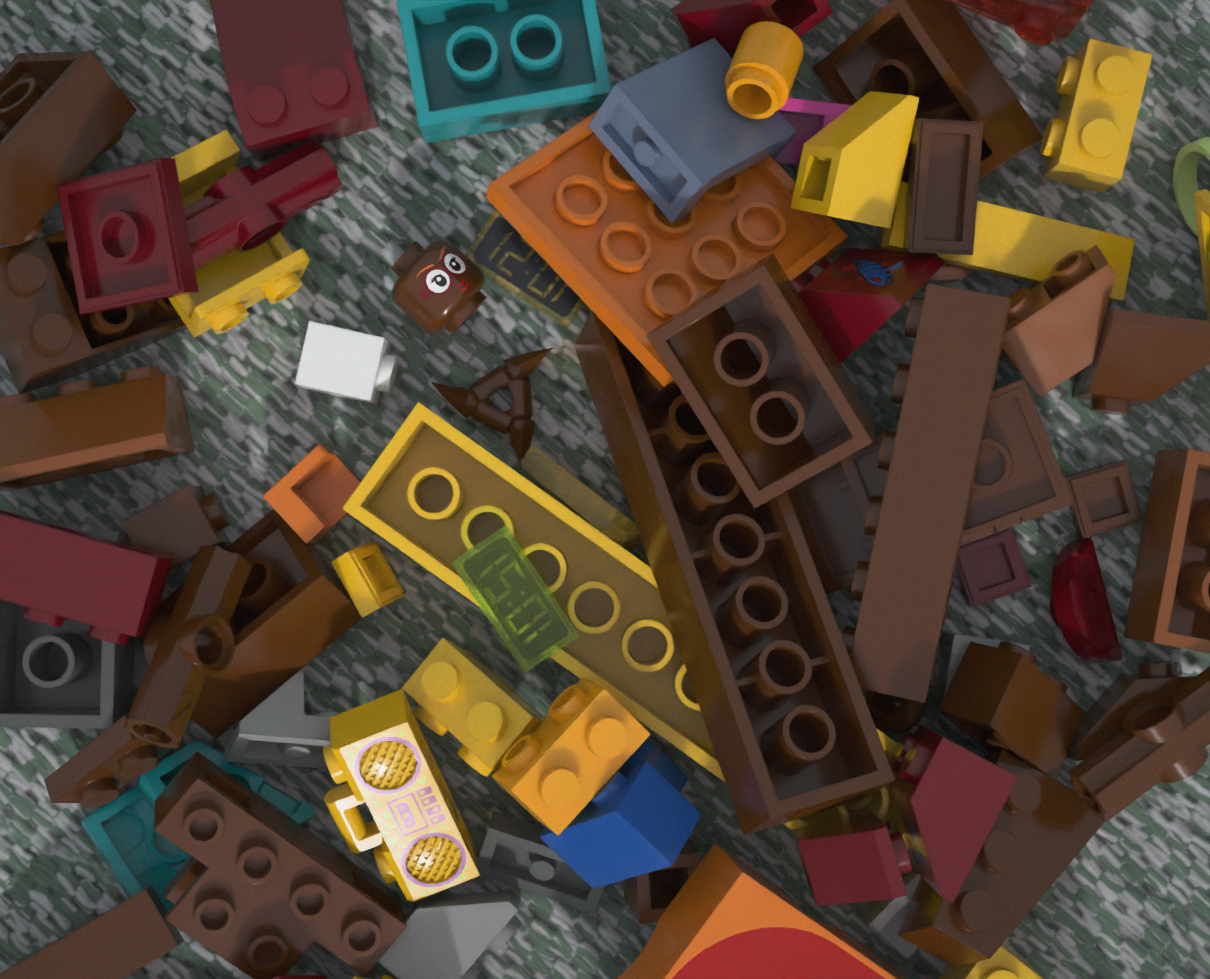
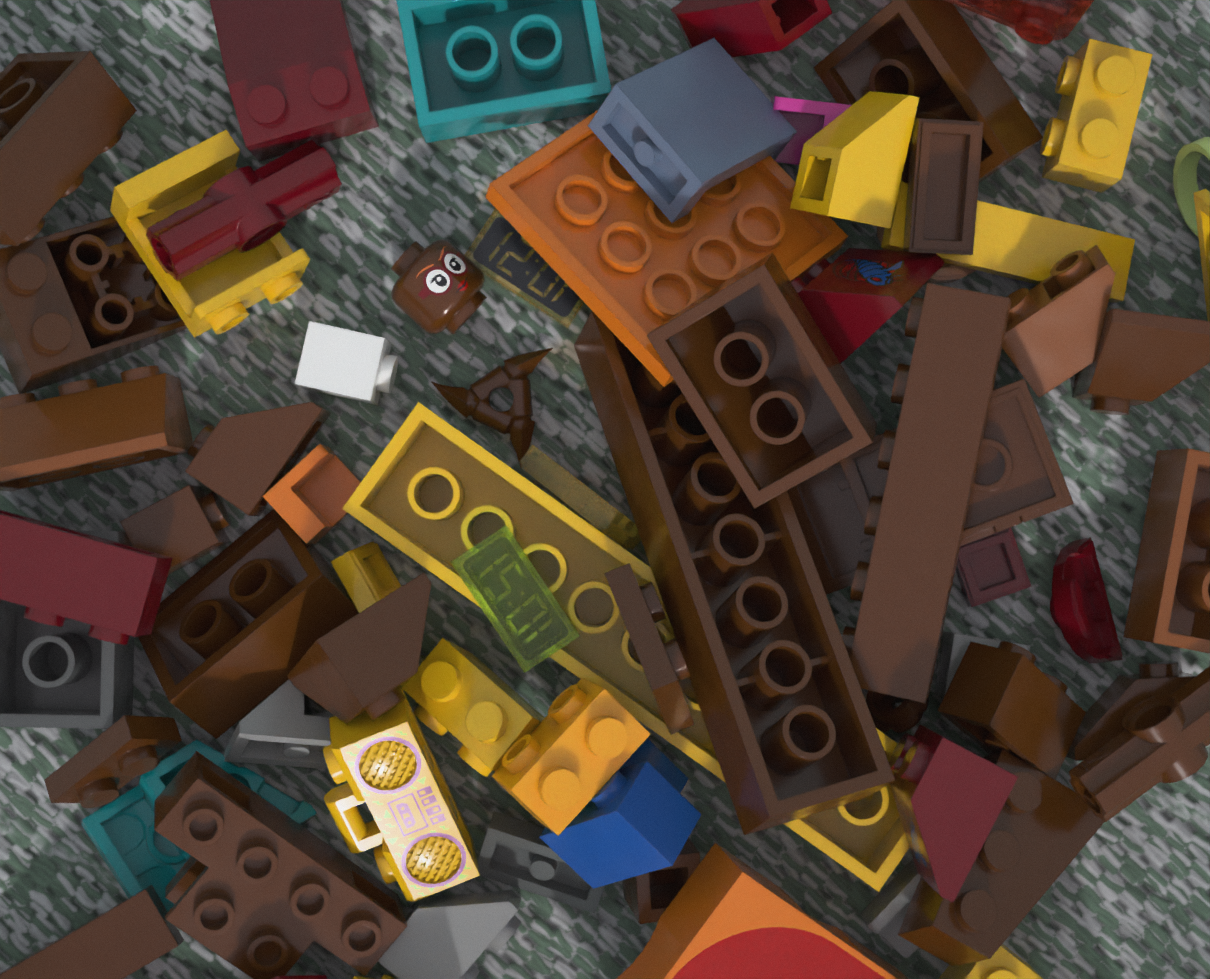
dark red tile [56,158,199,314] -> none
reddish brown piece [124,545,252,748] -> none
light orange brick [725,21,804,119] -> none
dark red slope [792,807,912,906] -> none
reddish brown tile [1063,460,1144,539] -> none
none -> reddish brown slope [185,402,331,516]
none -> reddish brown slope [287,573,432,724]
none -> reddish brown wing [604,563,695,735]

